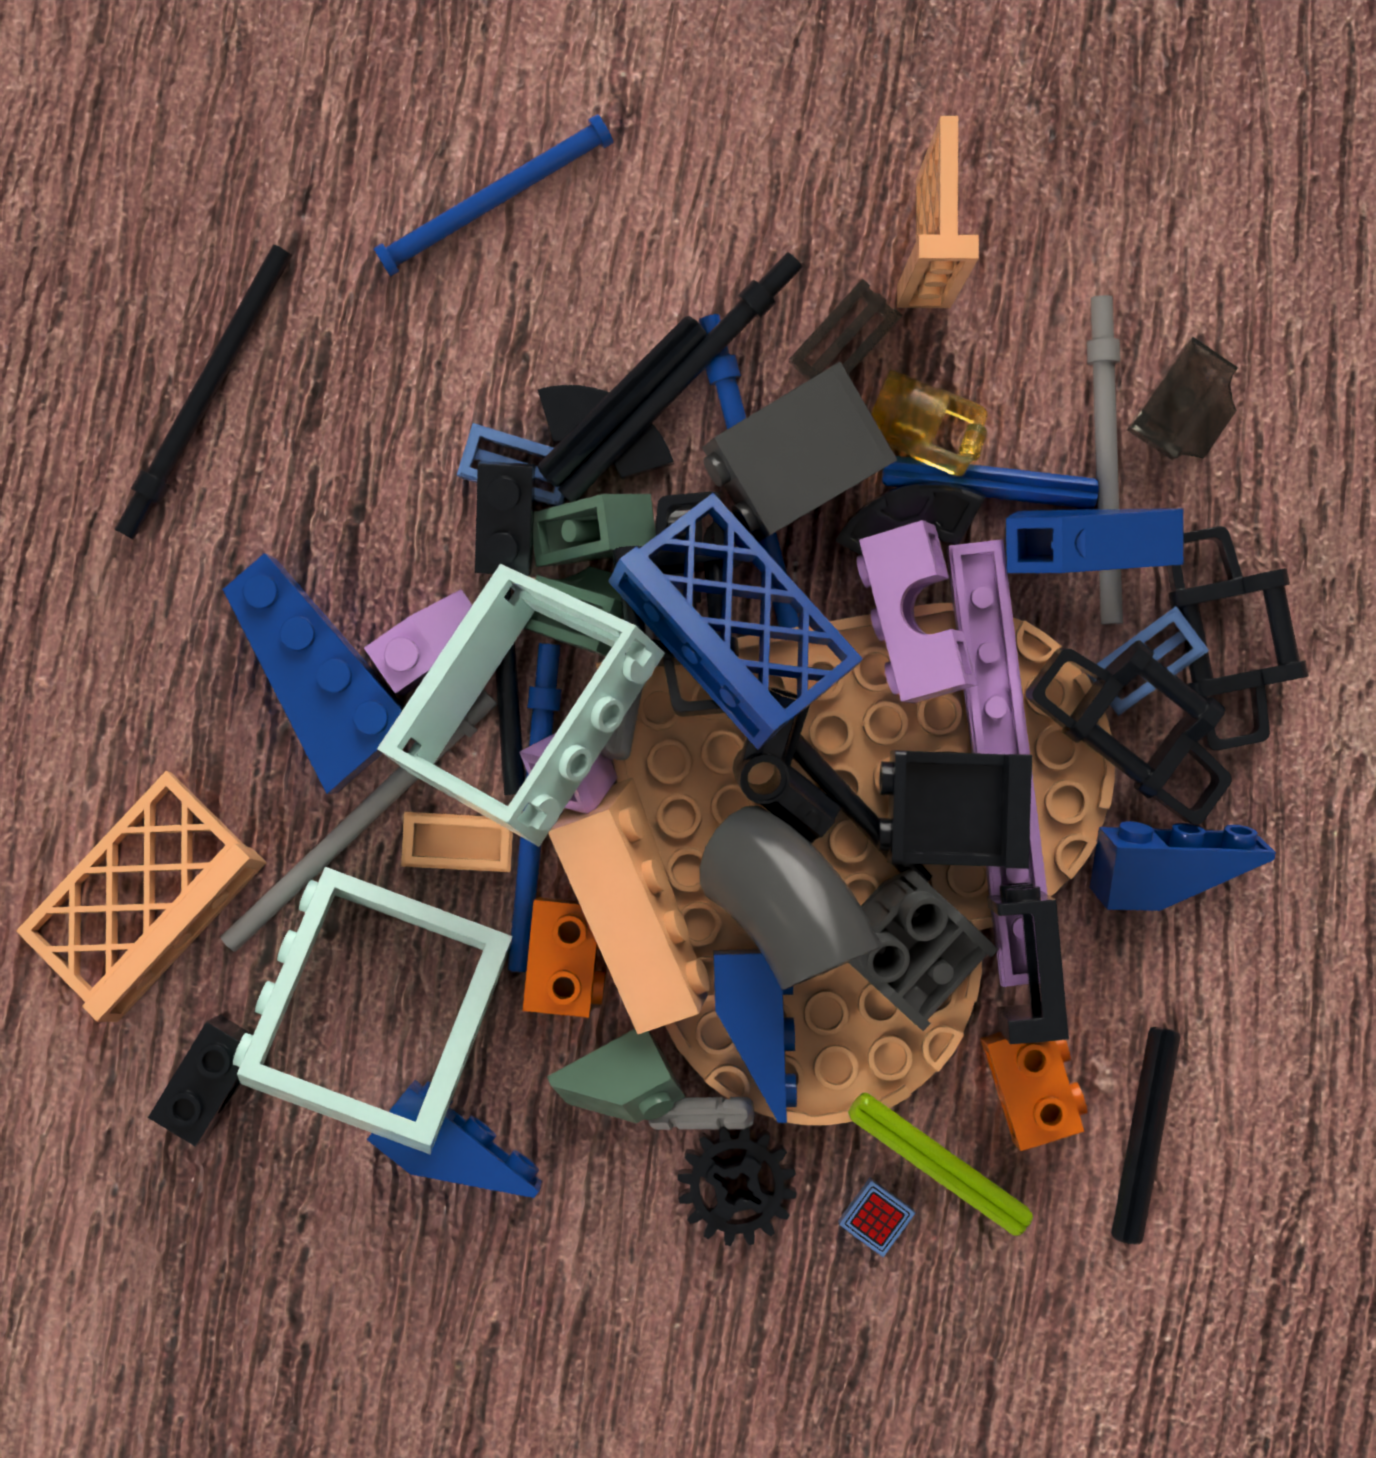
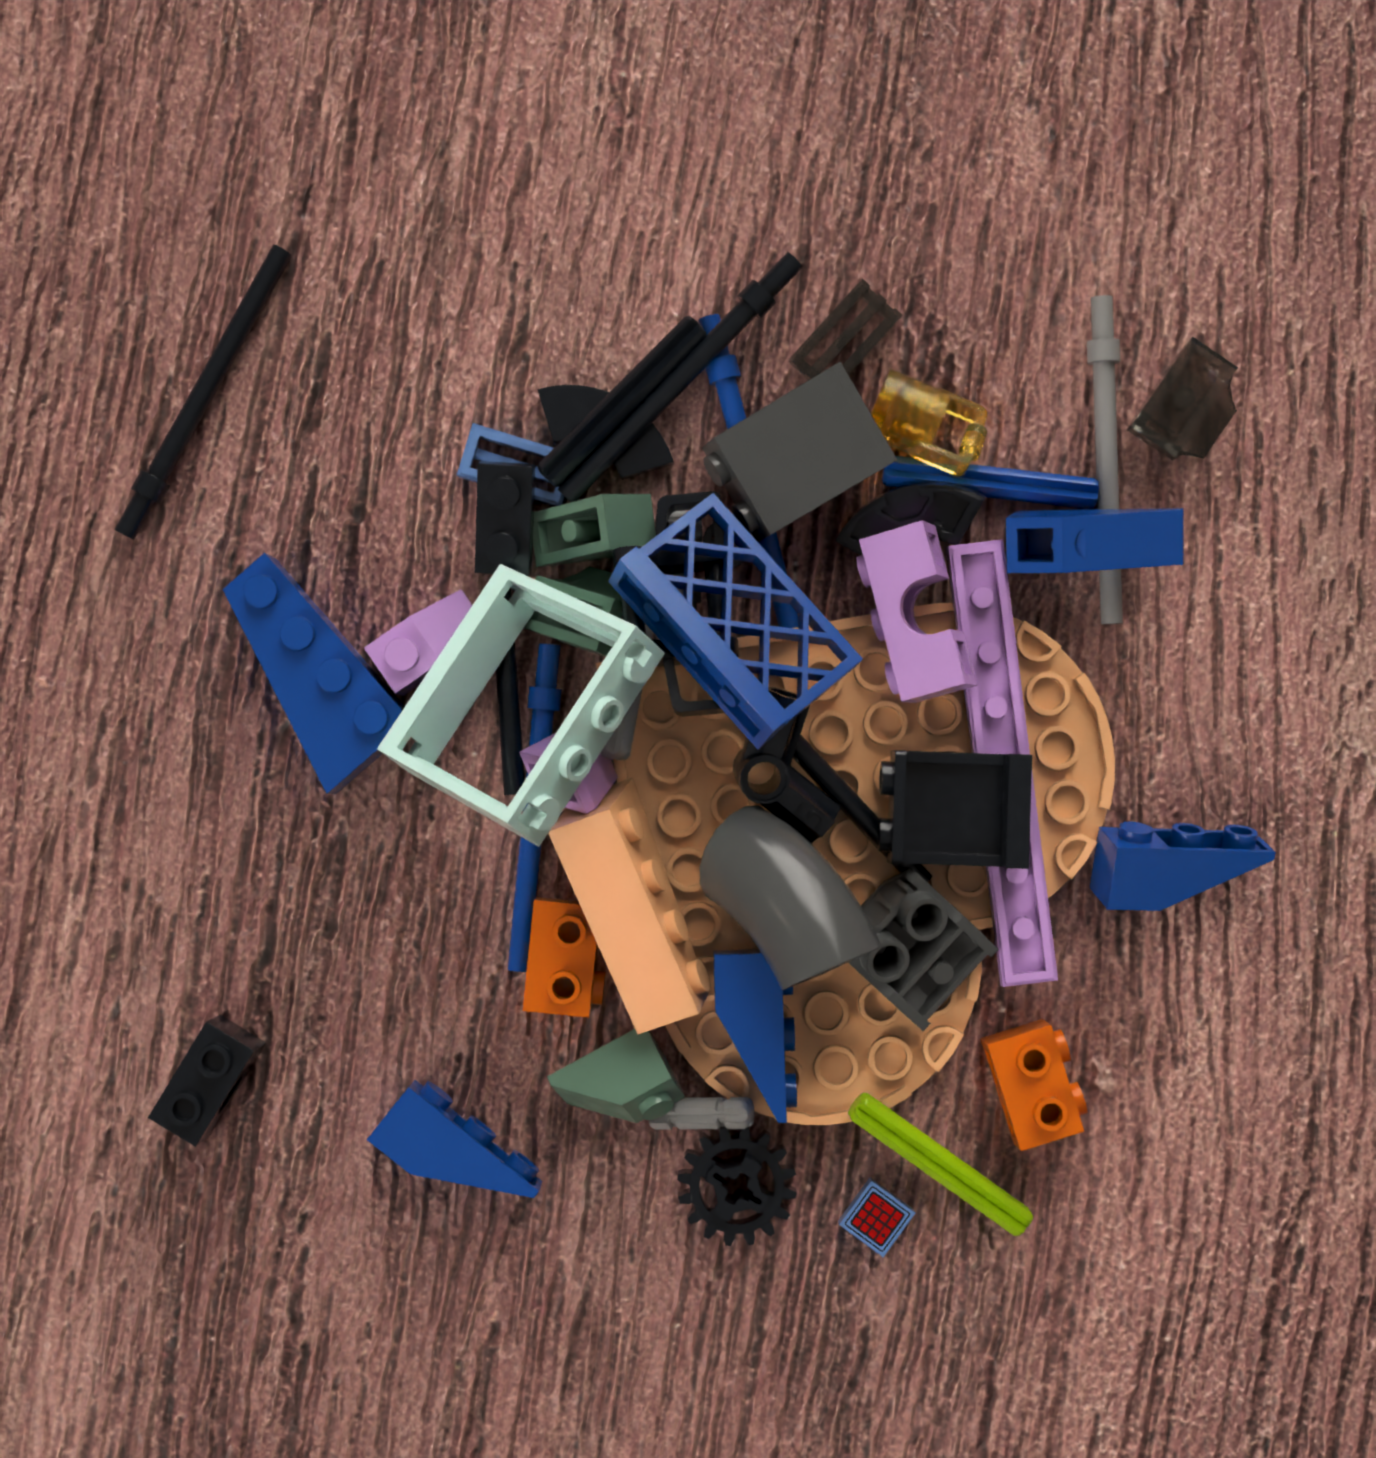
light nougat fence [16,771,267,1022] -> none
light grey bar [220,689,497,952] -> none
light aqua window [233,867,513,1154] -> none
blue bar [373,114,614,277] -> none
light nougat tile [401,812,513,872] -> none
light nougat fence [896,116,979,308] -> none
black panel [987,883,1069,1044] -> none
black bar [1026,640,1232,825] -> none
medium blue tile [1087,606,1209,716] -> none
black axle [1111,1027,1181,1245] -> none
black bar [1167,526,1309,751] -> none

